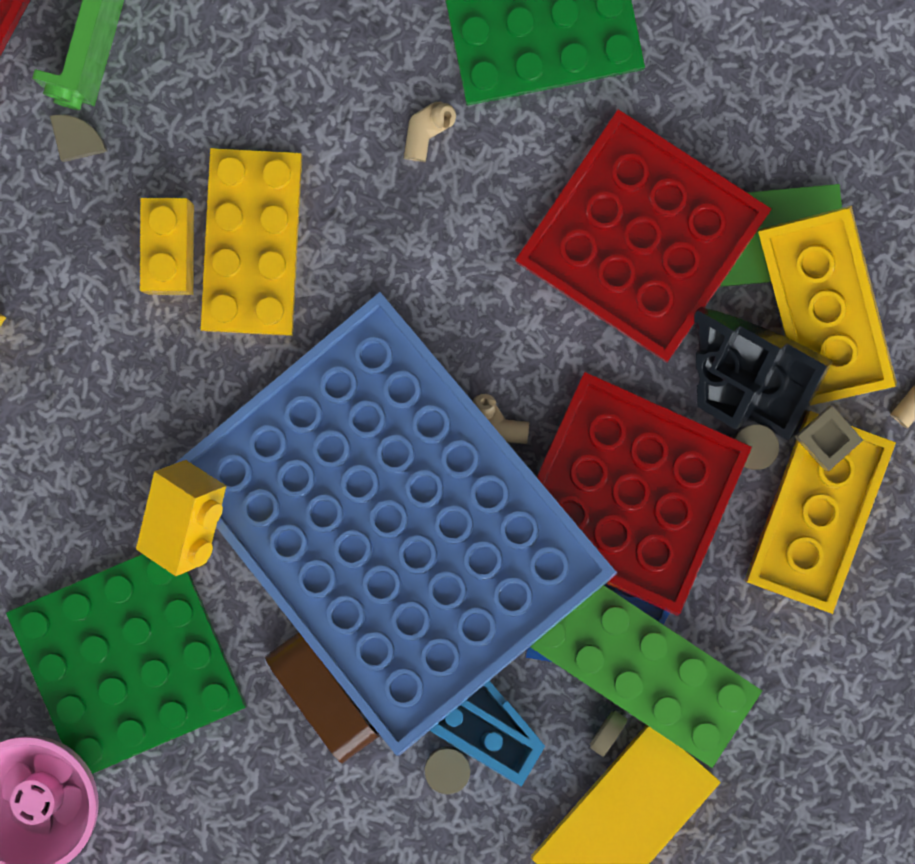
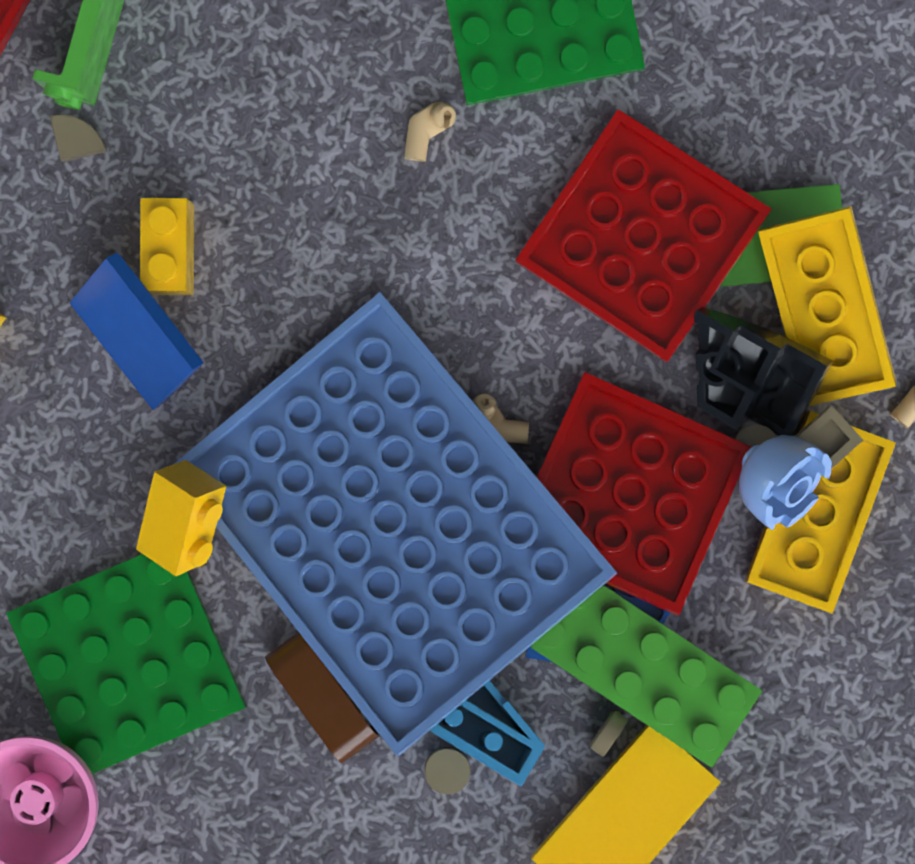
yellow plate [201,148,302,336] -> none
none -> blue tile [70,252,204,410]
none -> light blue cylinder [739,435,832,530]

